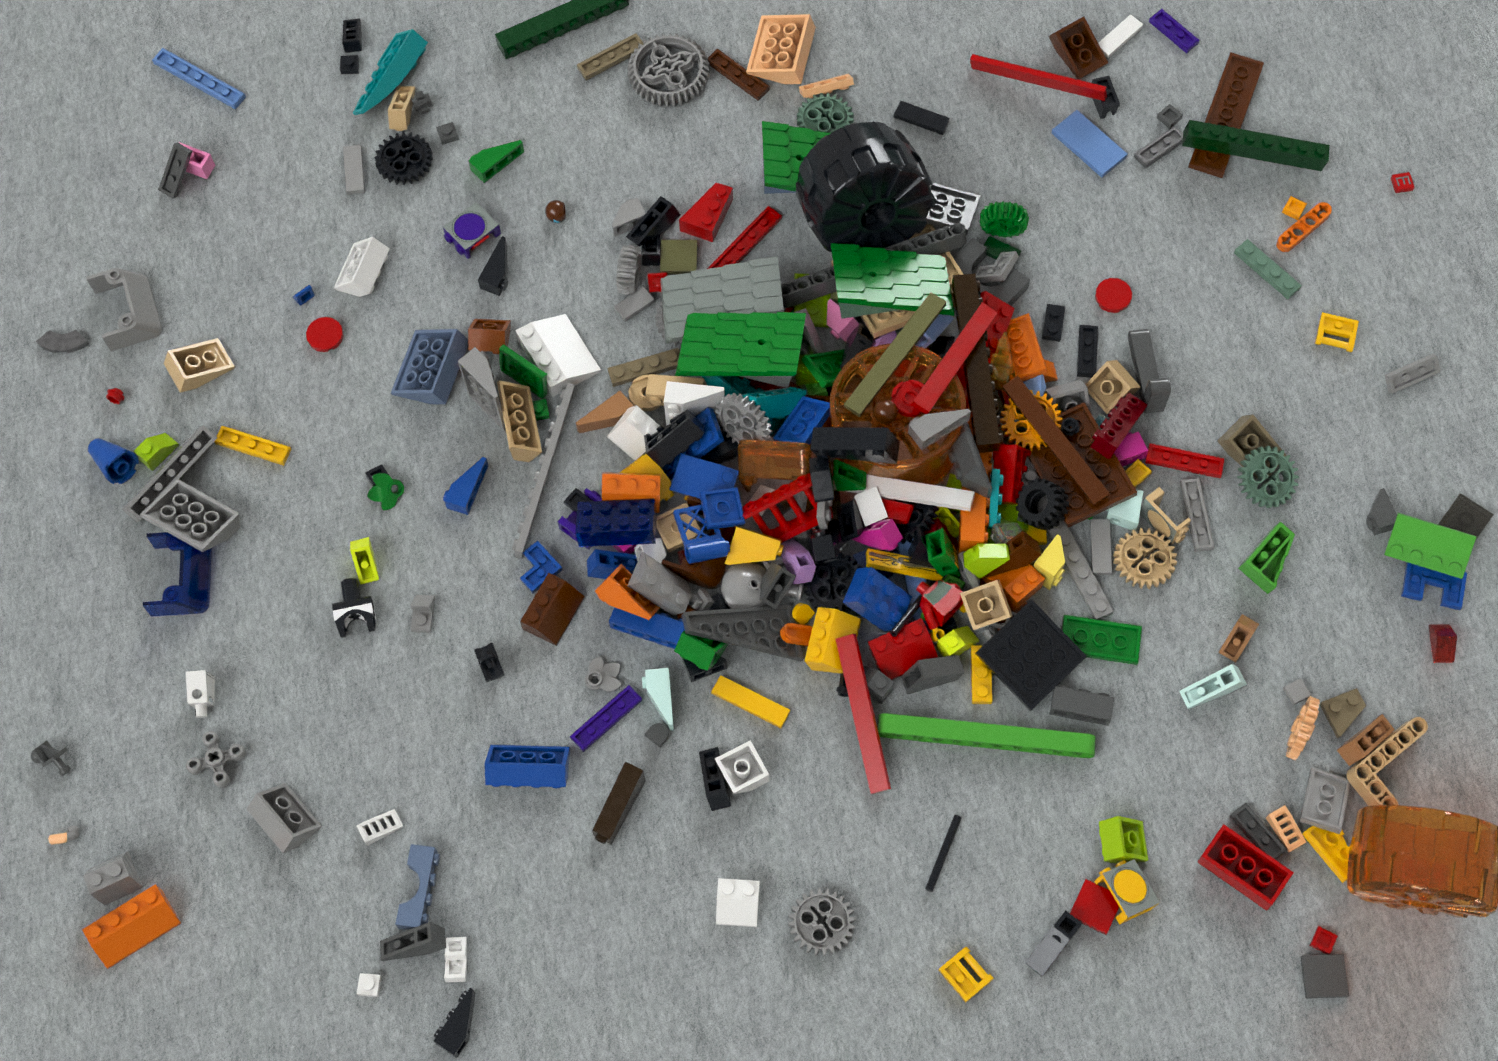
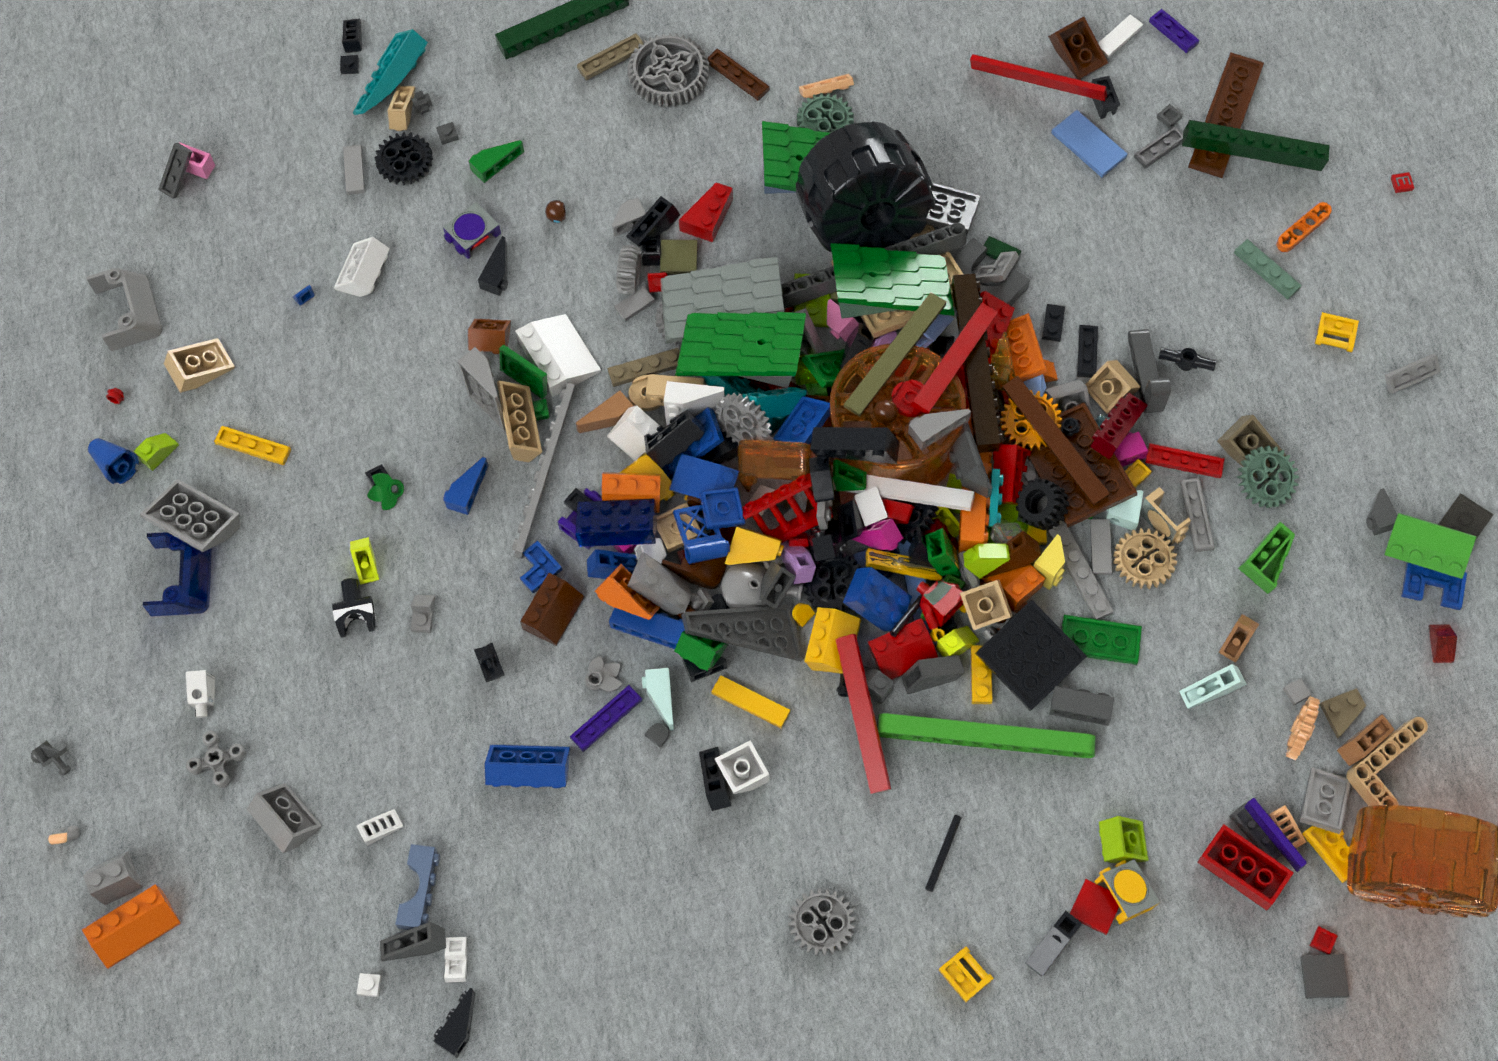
flat silver tile [35,330,89,353] -> none
light grey brick [122,425,217,522] -> none
medium blue tile [152,48,246,110] -> none
red tile [306,317,344,352] -> none
sand blue slope [391,329,468,404] -> none
dark brown slope [592,761,646,845] -> none
red tile [707,206,782,269] -> none
white slope [716,878,760,927] -> none
light nougat slope [746,14,816,84] -> none
orange tile [780,623,813,646] -> none
black tile [894,100,950,135] -> none
green gear [979,201,1029,238] -> none
red tile [1095,278,1132,313] -> none
light orange tile [1282,196,1307,220] -> none
none -> red tile [788,533,808,547]
none -> black pin [1158,347,1216,372]
none -> dark purple tile [1244,798,1307,872]

